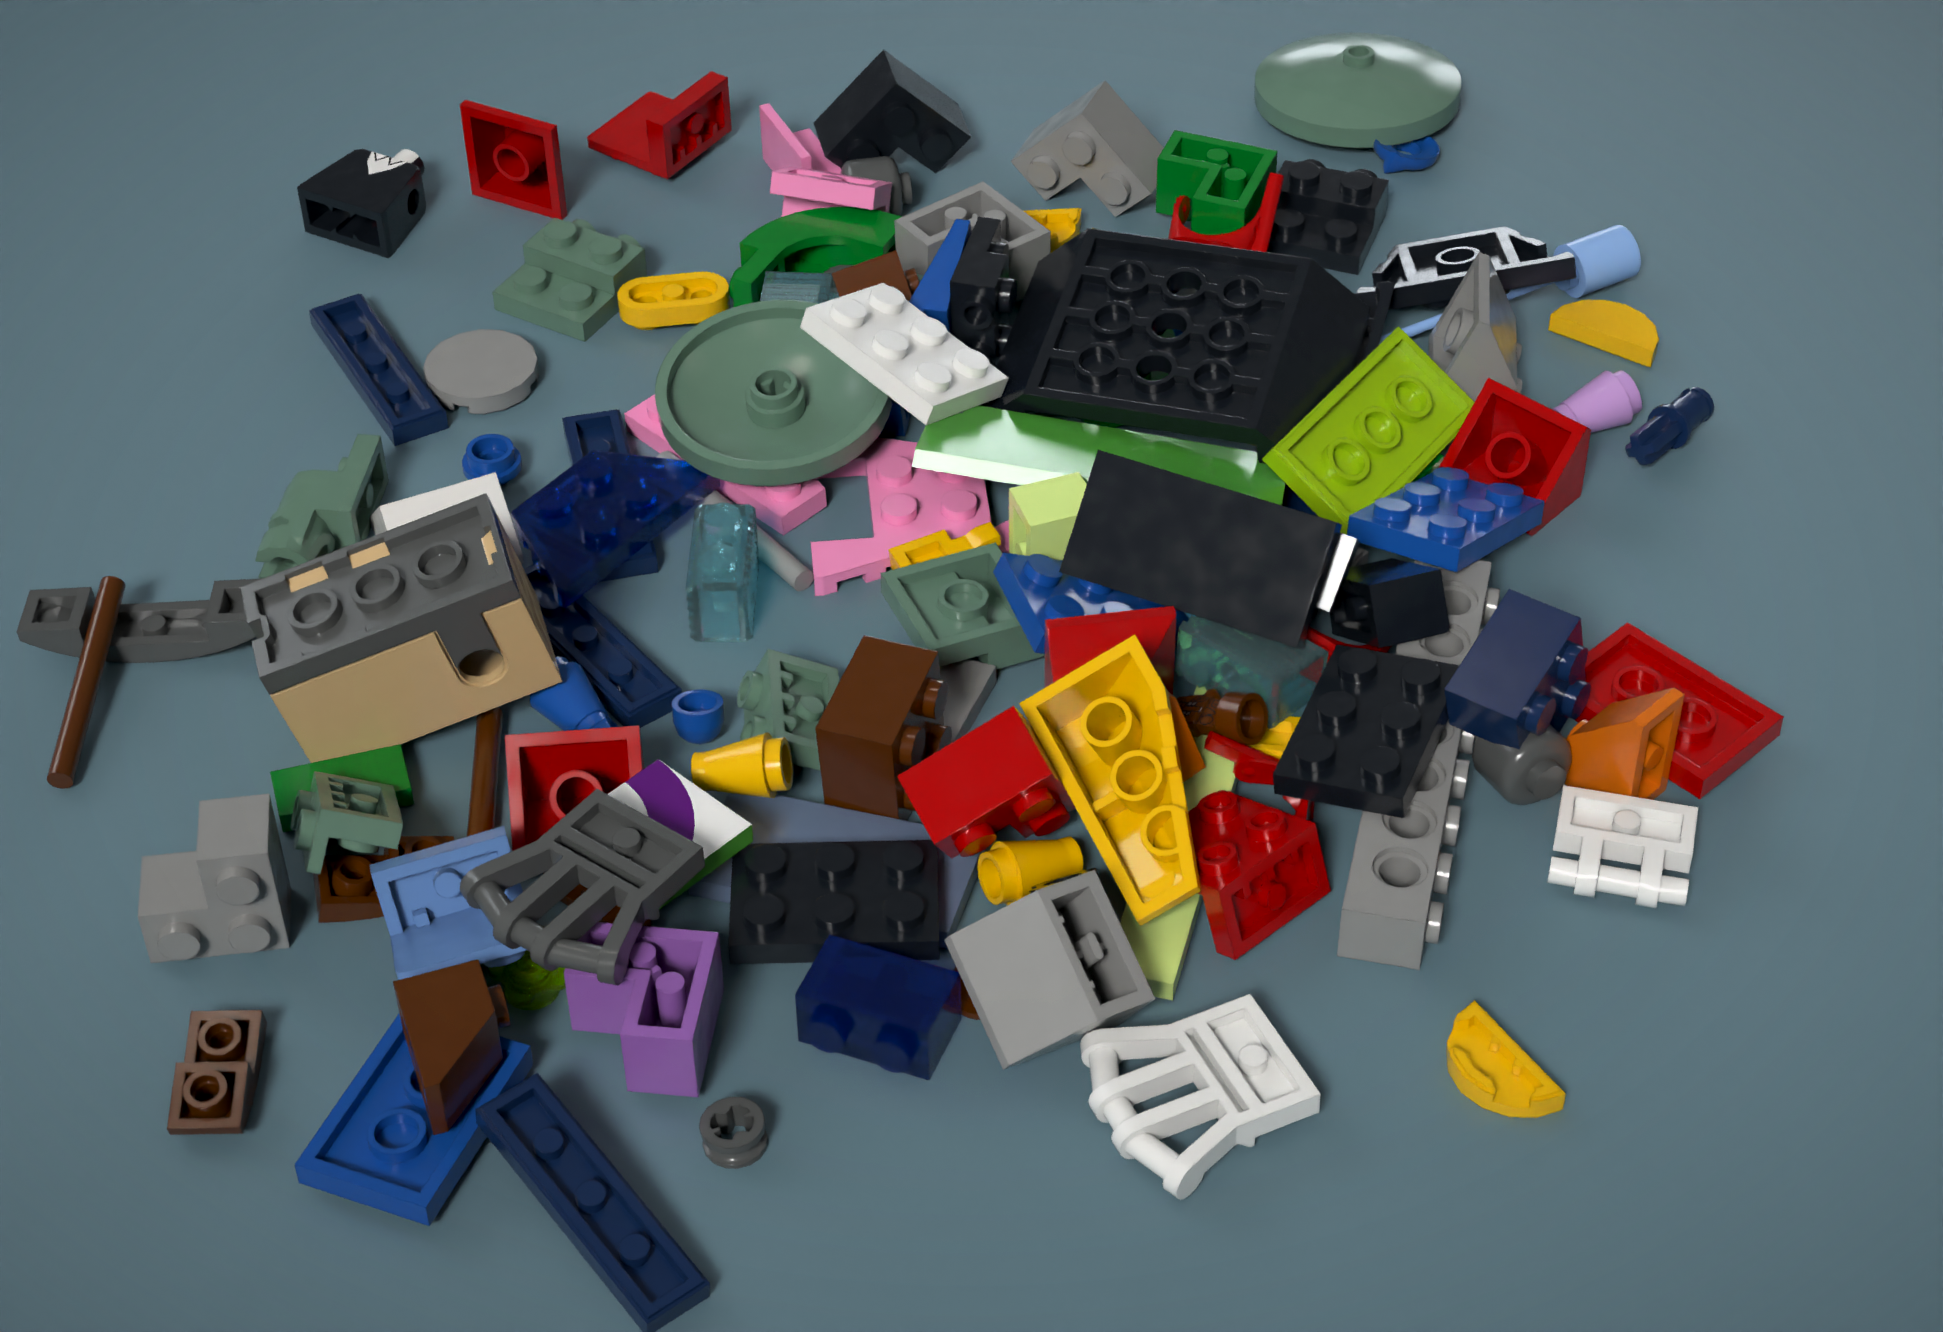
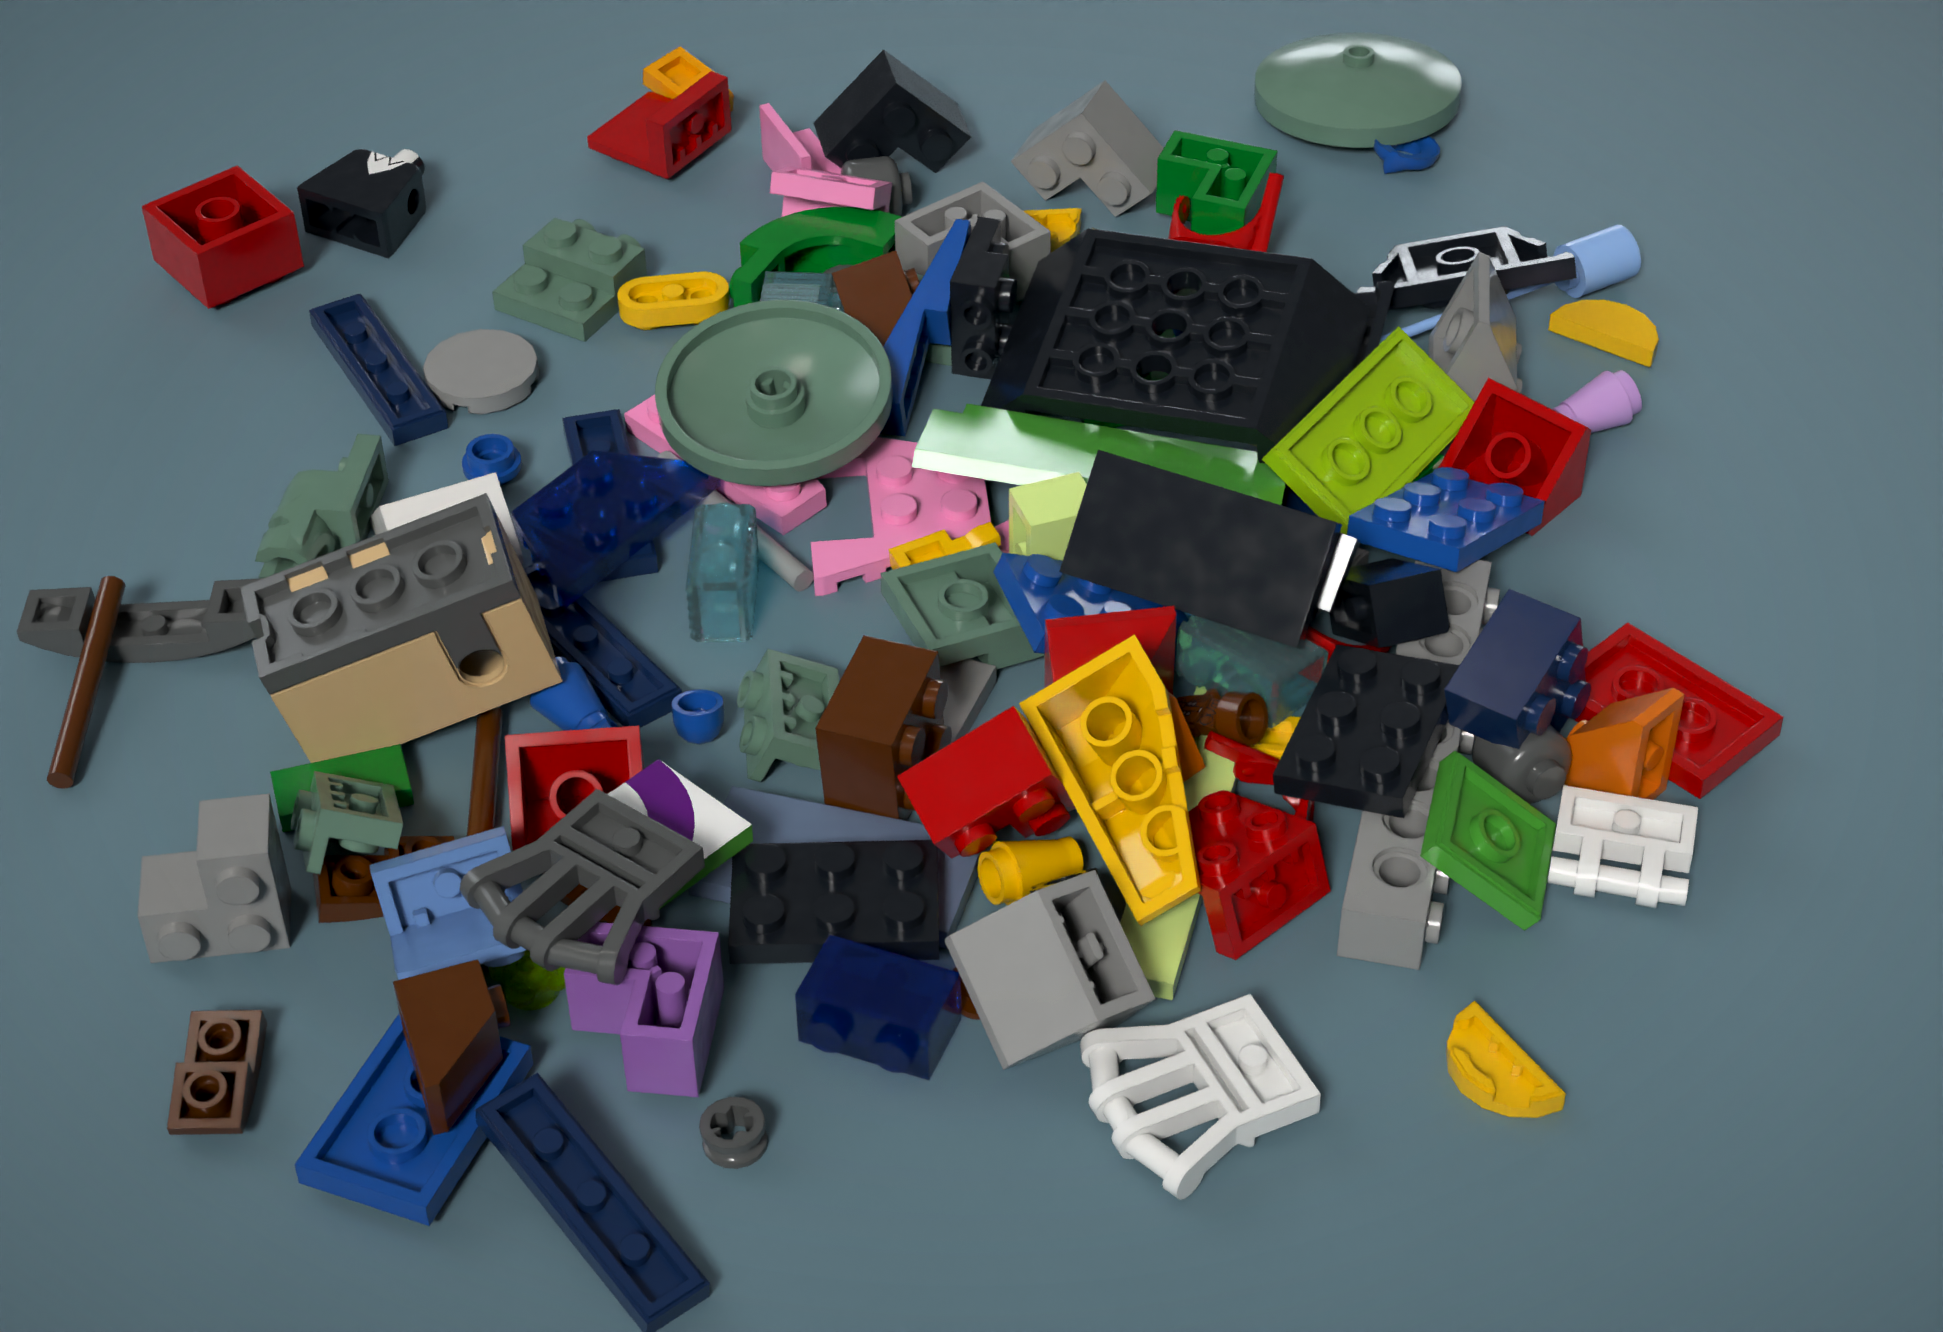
red slope [460,99,567,220] -> none
yellow cone [691,732,793,798] -> none
white plate [800,283,1009,426] -> none
black plate [1267,159,1389,275] -> none
dark blue axle [1625,387,1714,465] -> none
none -> red brick [142,165,304,309]
none -> light orange plate [643,46,734,112]
none -> bright green tile [1420,751,1556,931]

